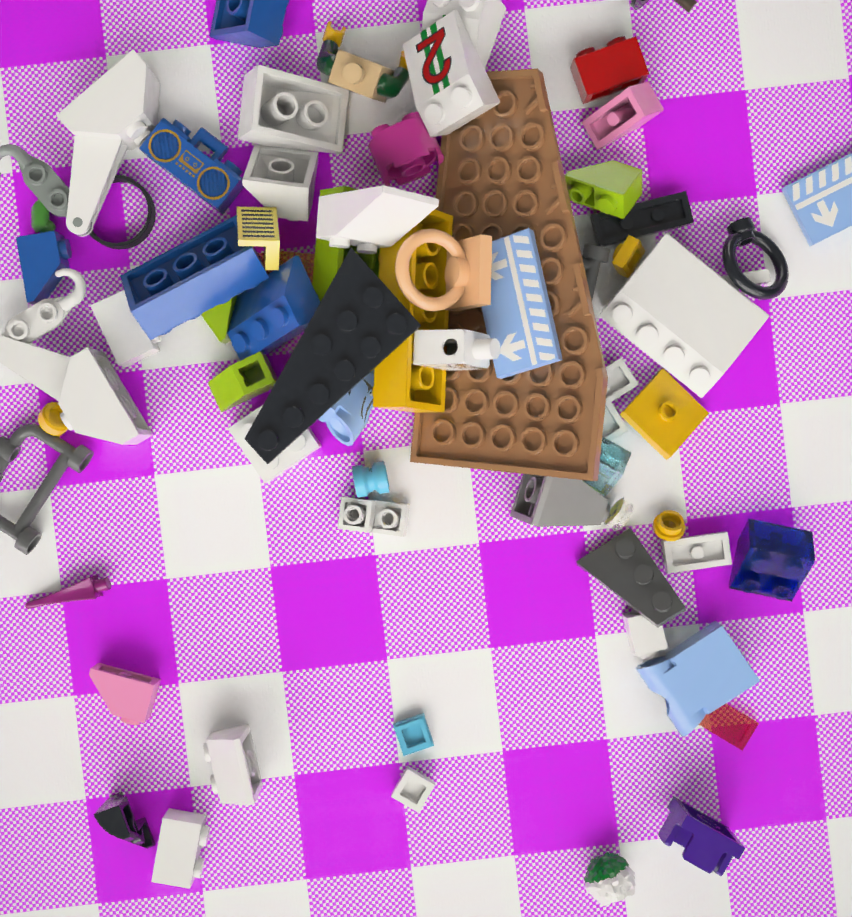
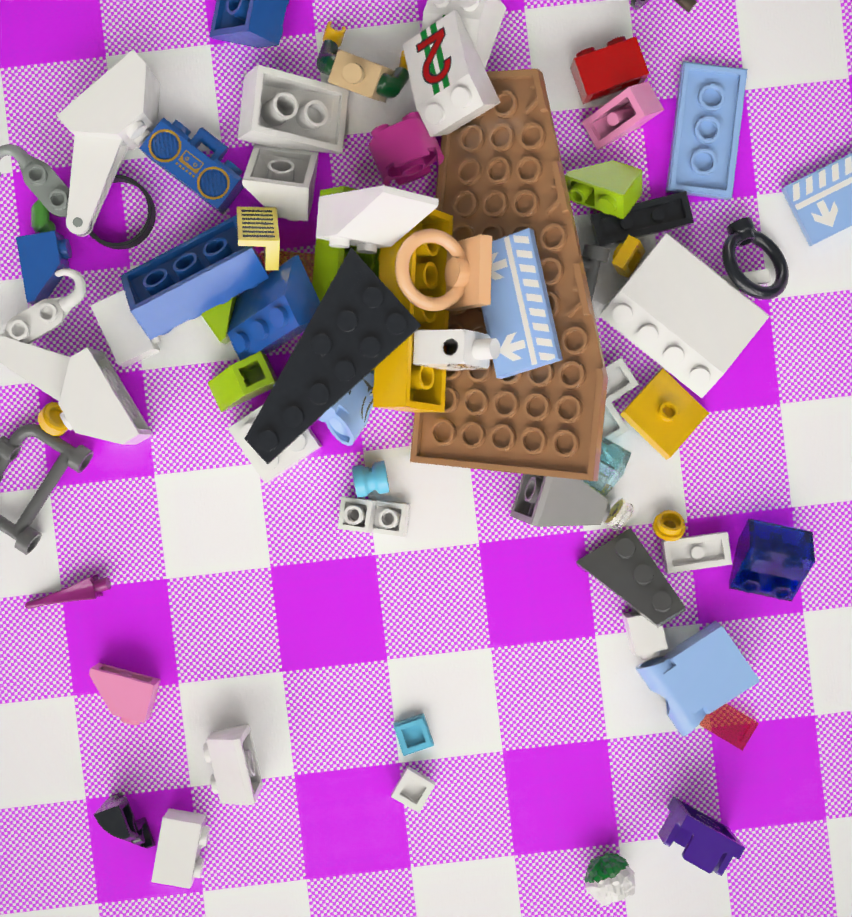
none -> light blue tile [666,61,748,200]

